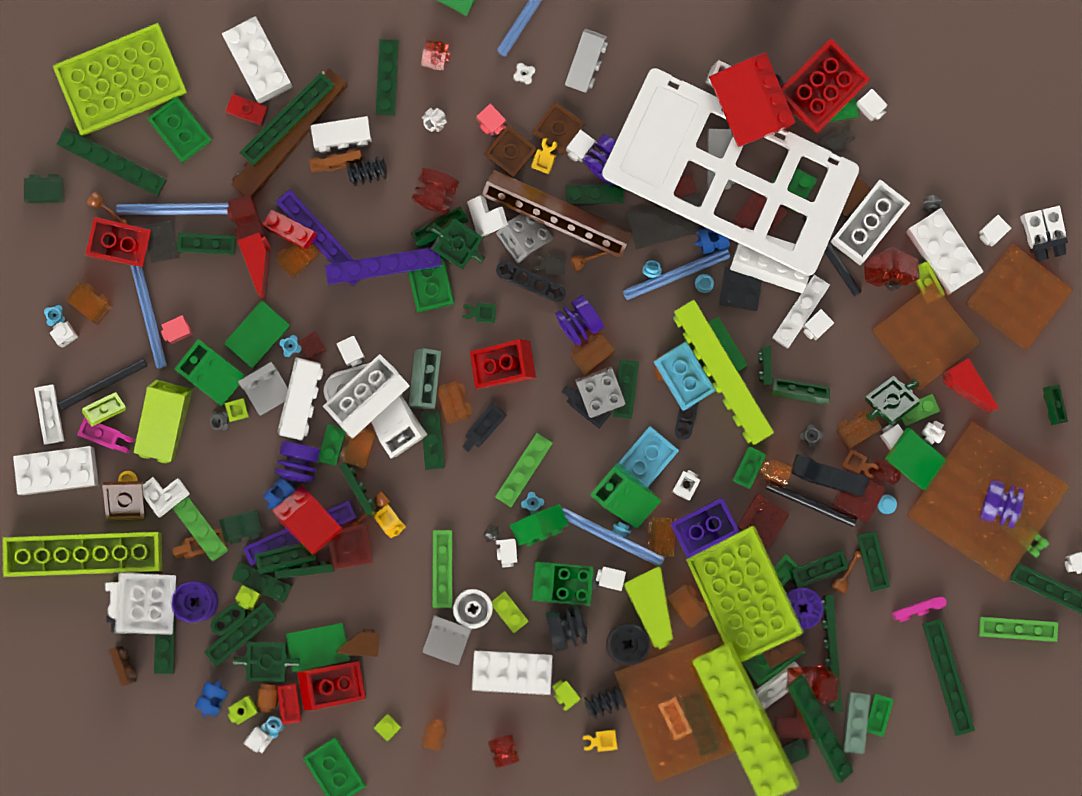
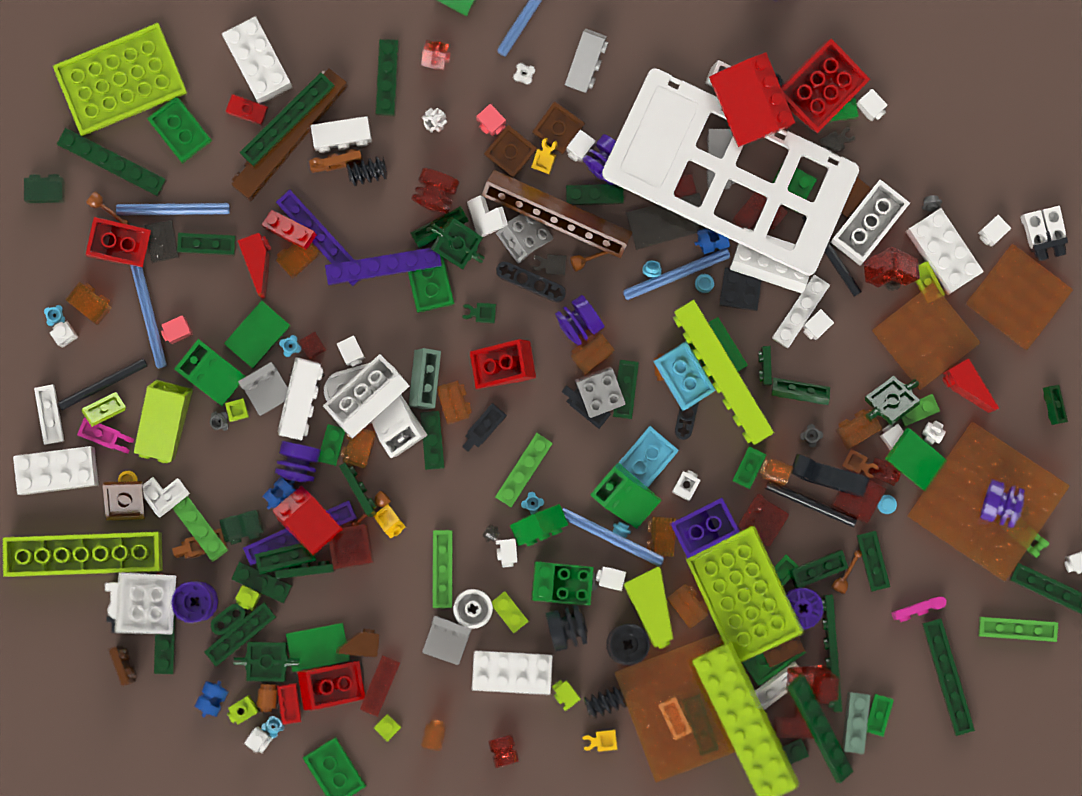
clear red brick [226,195,265,239] -> none
none -> clear red plate [360,655,400,717]

